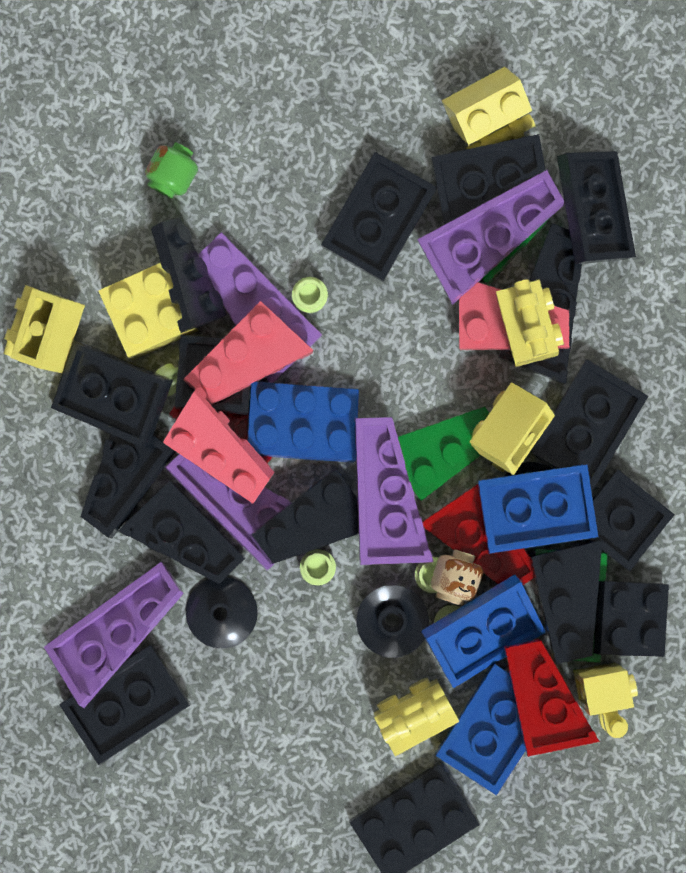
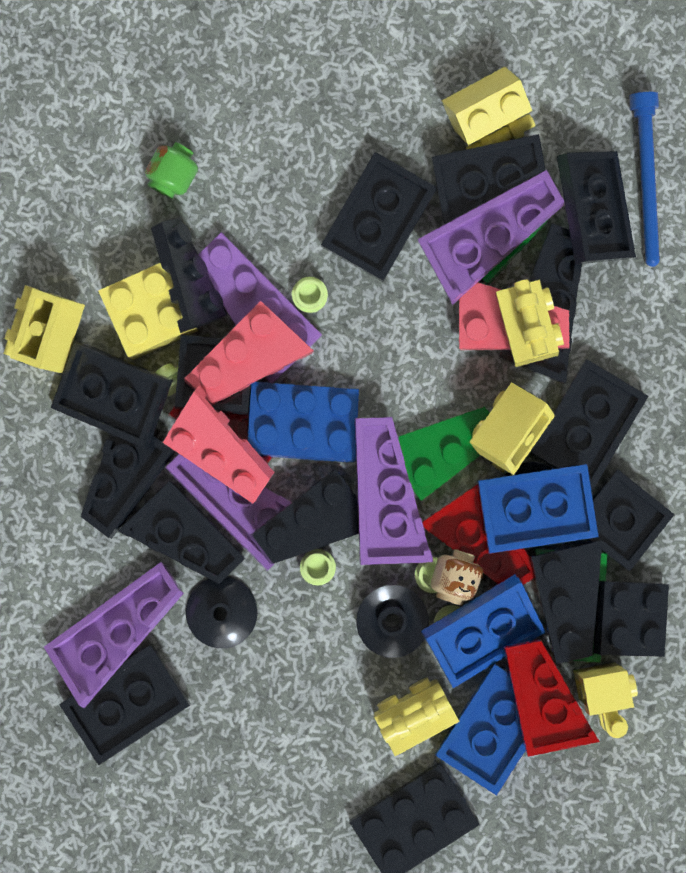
none -> blue piece [629,92,660,267]

